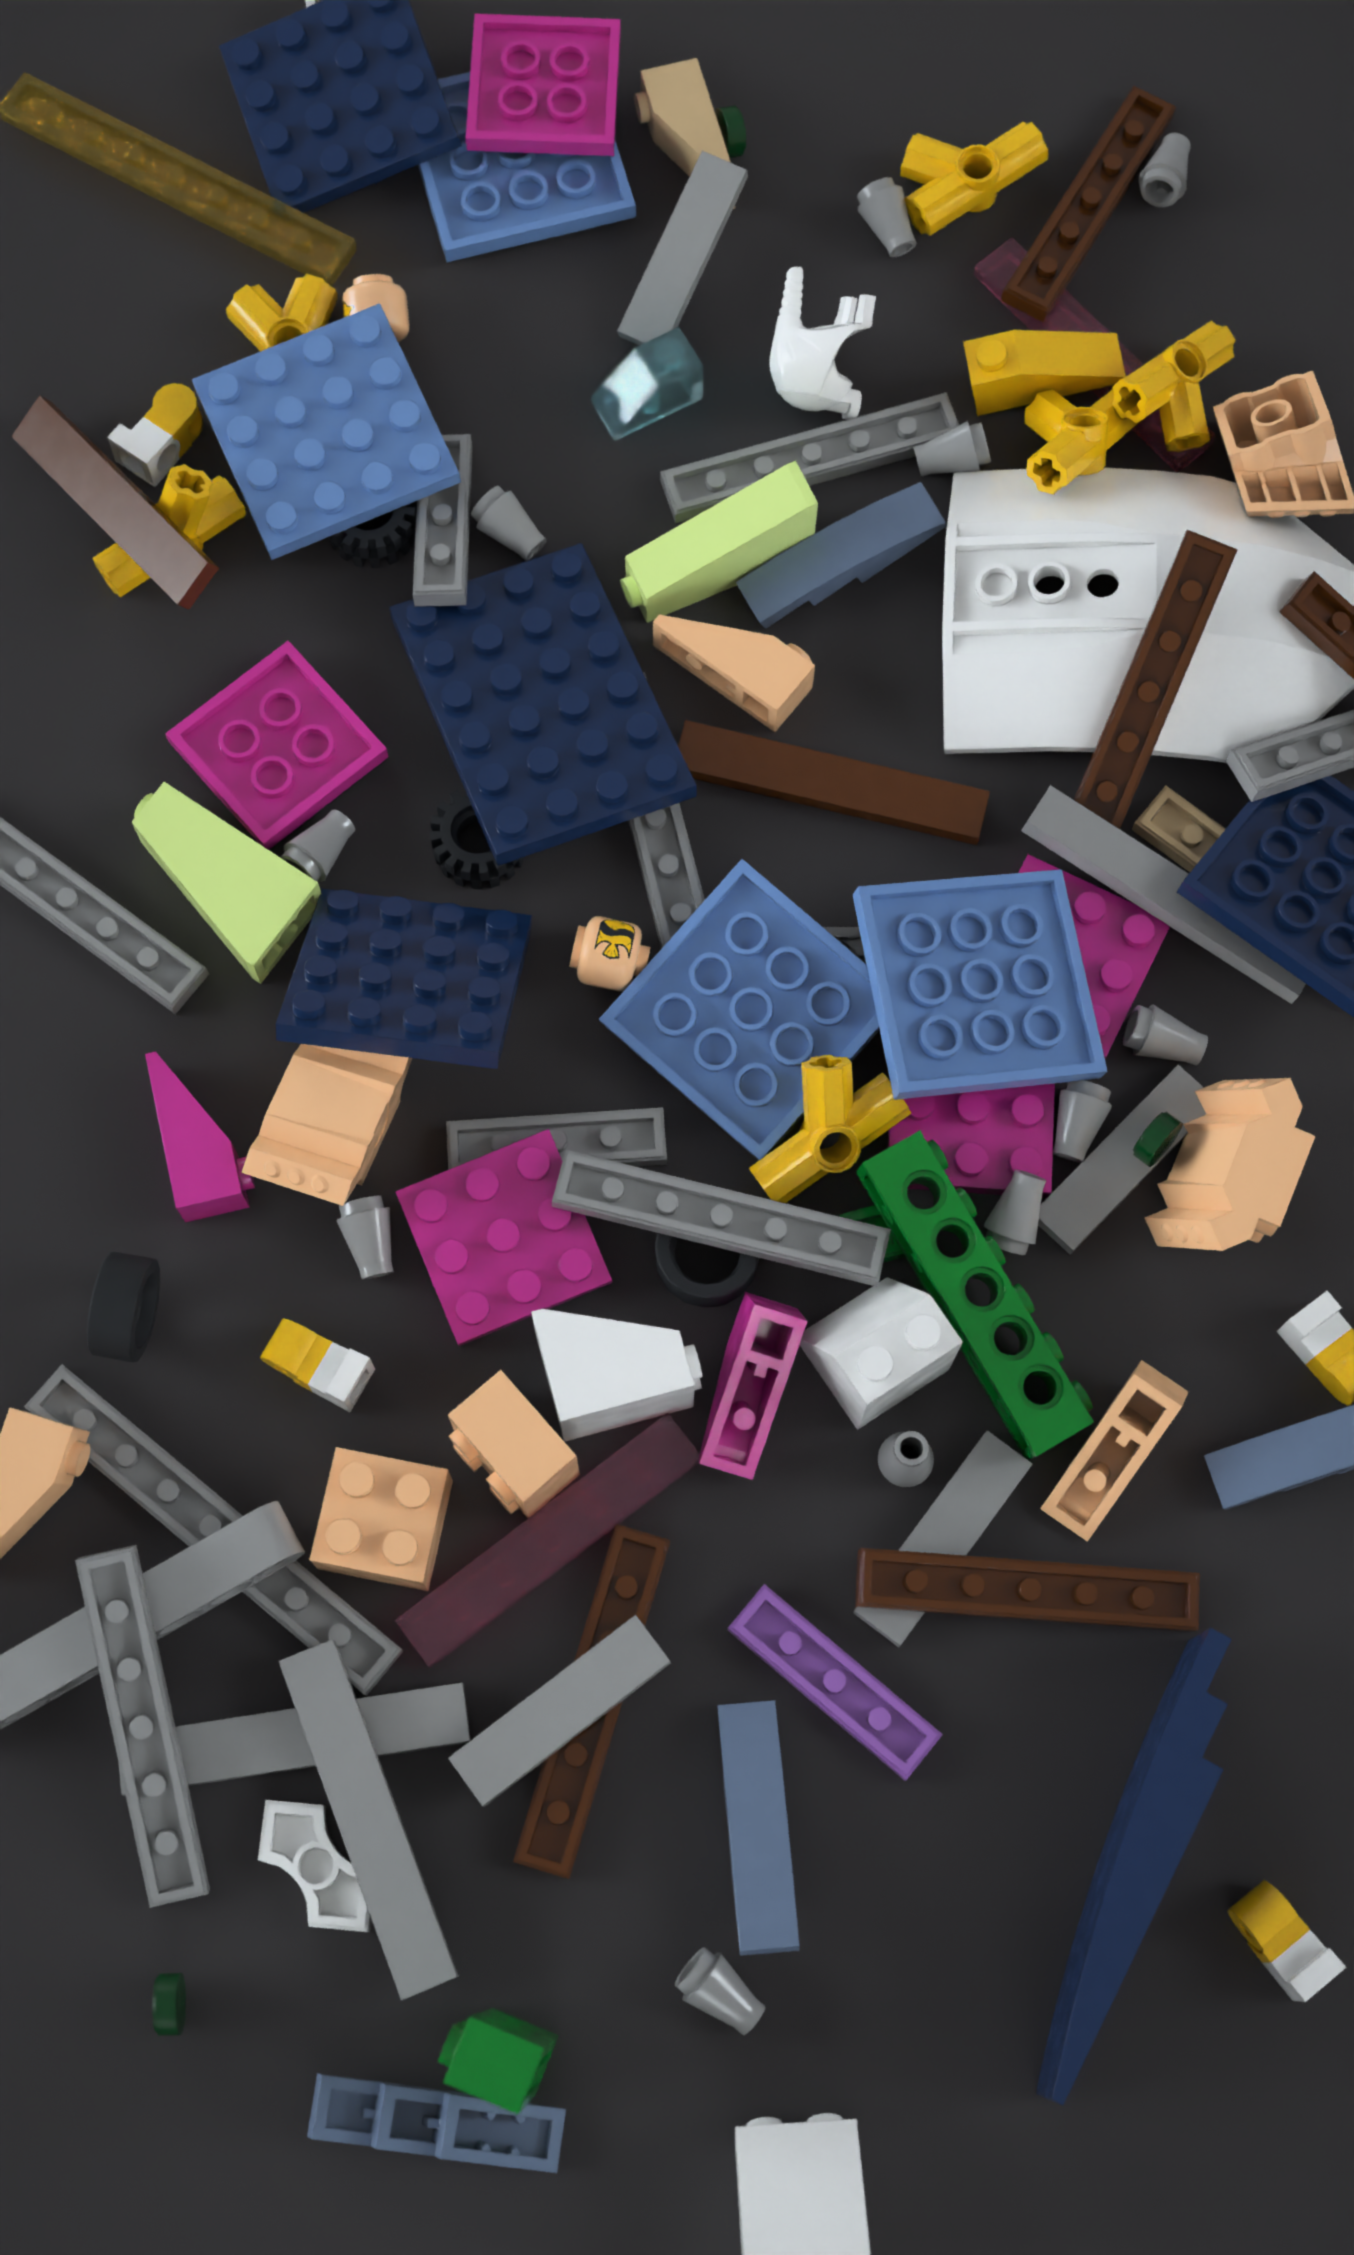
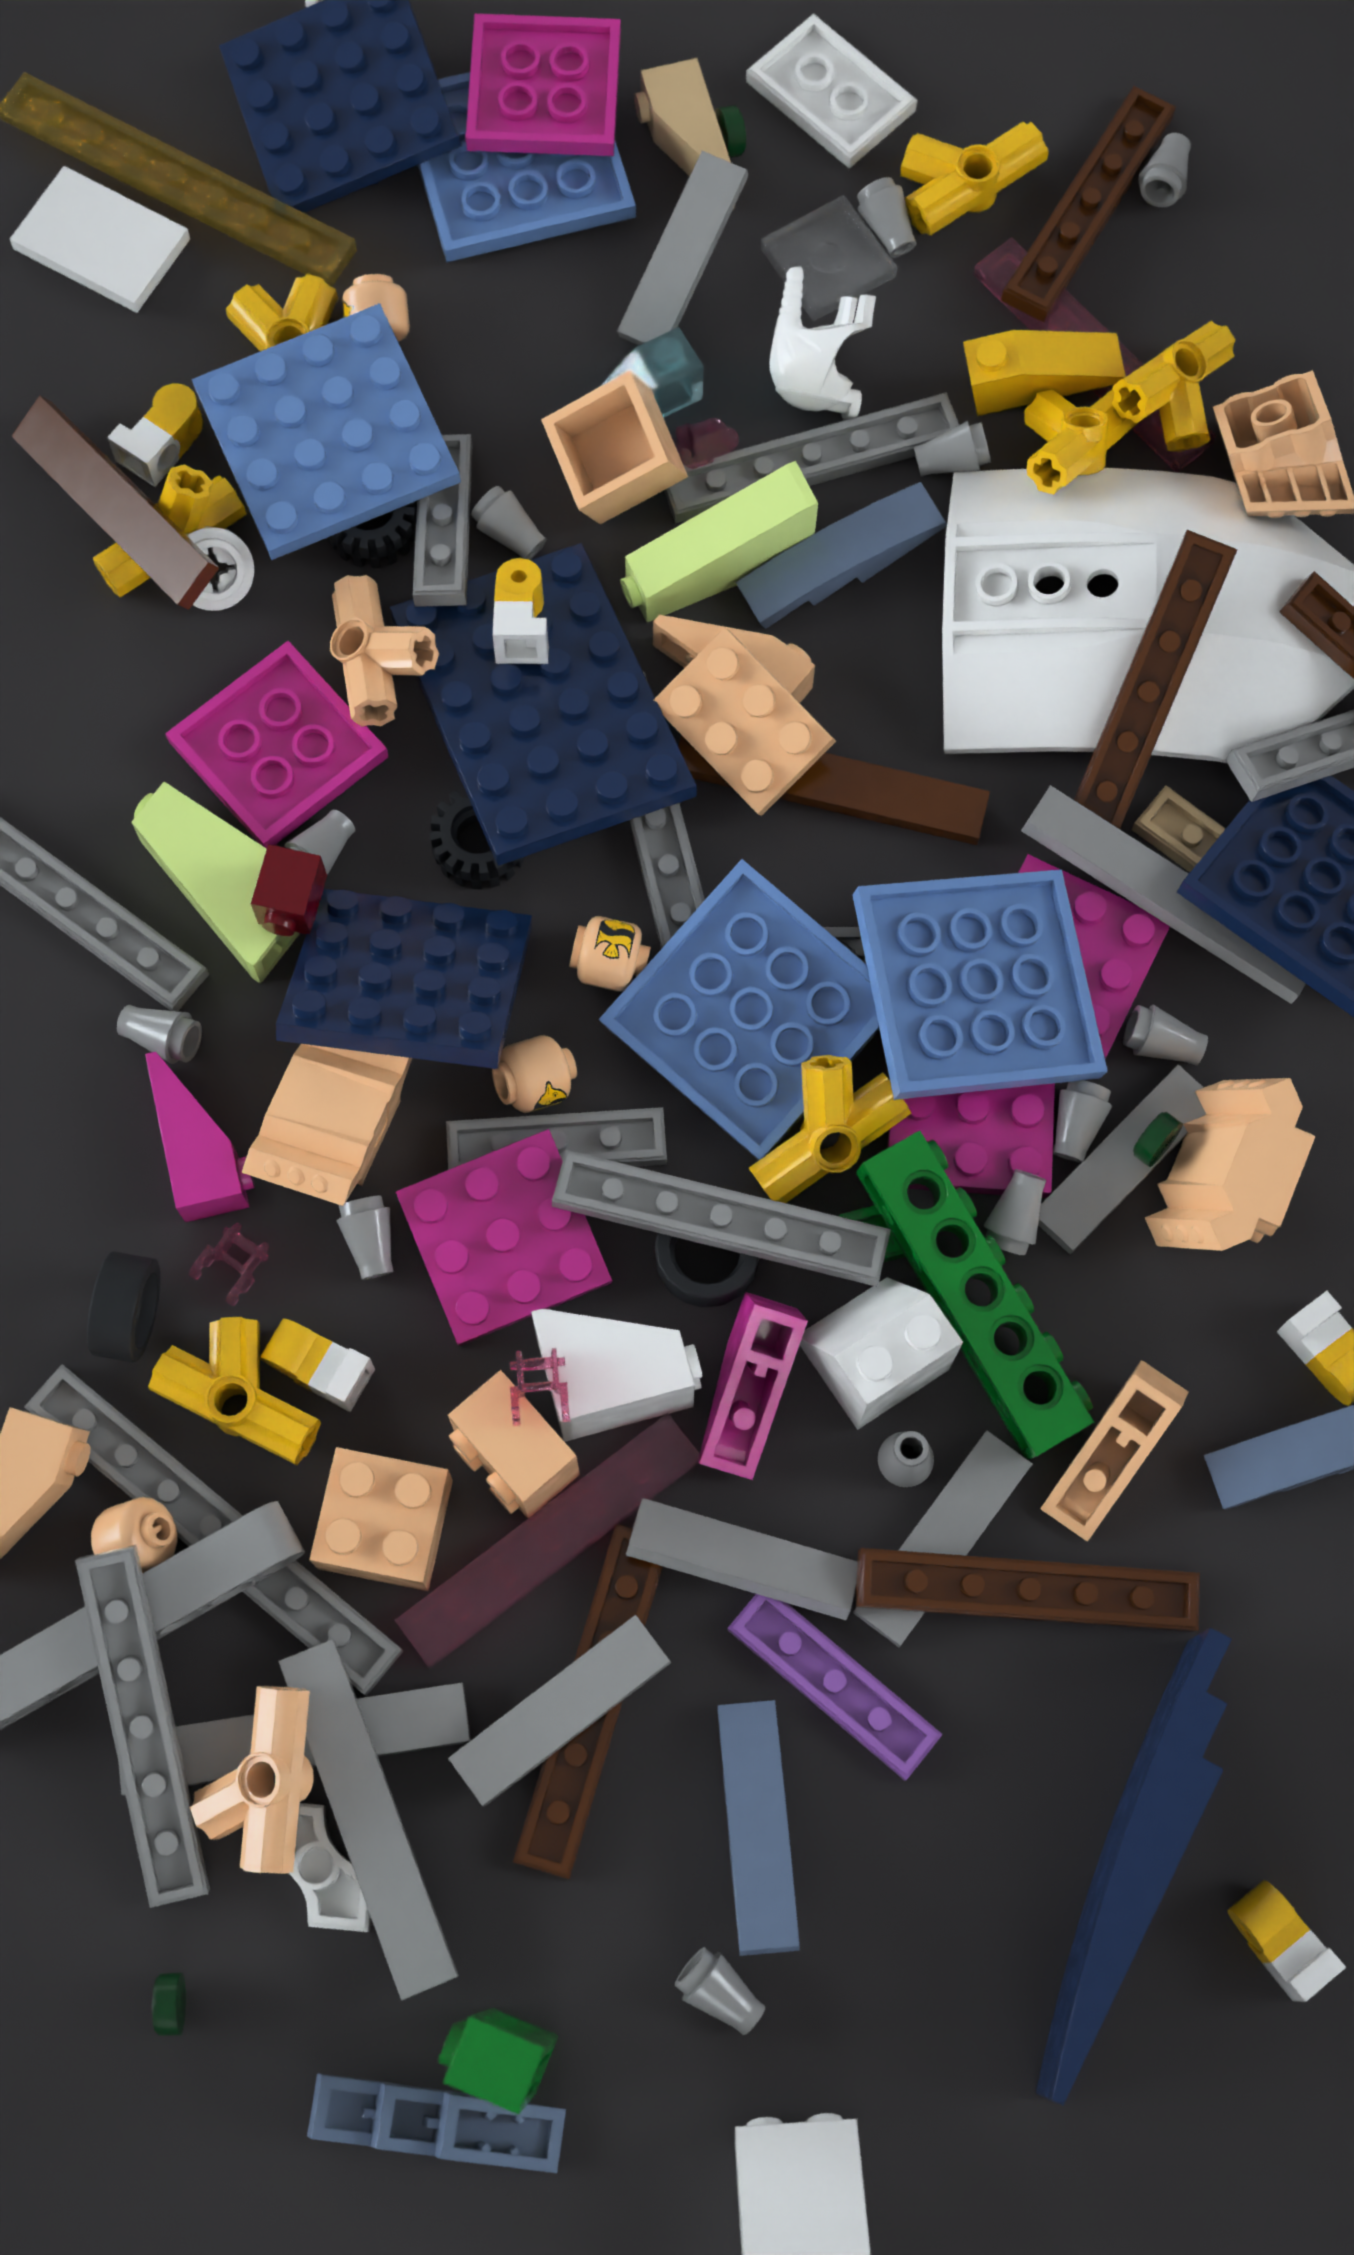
none -> white tile [10,166,190,313]
none -> light nougat head [91,1497,177,1573]
none -> light grey cone [117,1005,202,1064]
none -> yellow piece [148,1317,321,1465]
none -> white gear [186,526,254,611]
none -> clear pink piece [189,1223,269,1306]
none -> light nougat piece [190,1686,314,1874]
none -> dark red brick [251,844,327,936]
none -> light nougat piece [330,575,439,727]
none -> light nougat head [492,1035,577,1113]
none -> white leg [493,558,549,664]
none -> clear pink piece [509,1348,570,1427]
none -> light nougat piece [541,370,688,525]
none -> light grey tile [626,1498,857,1620]
none -> light nougat plate [653,627,836,816]
none -> clear pink piece [671,417,739,469]
none -> white tile [746,14,917,169]
none -> clear tile [761,195,897,322]

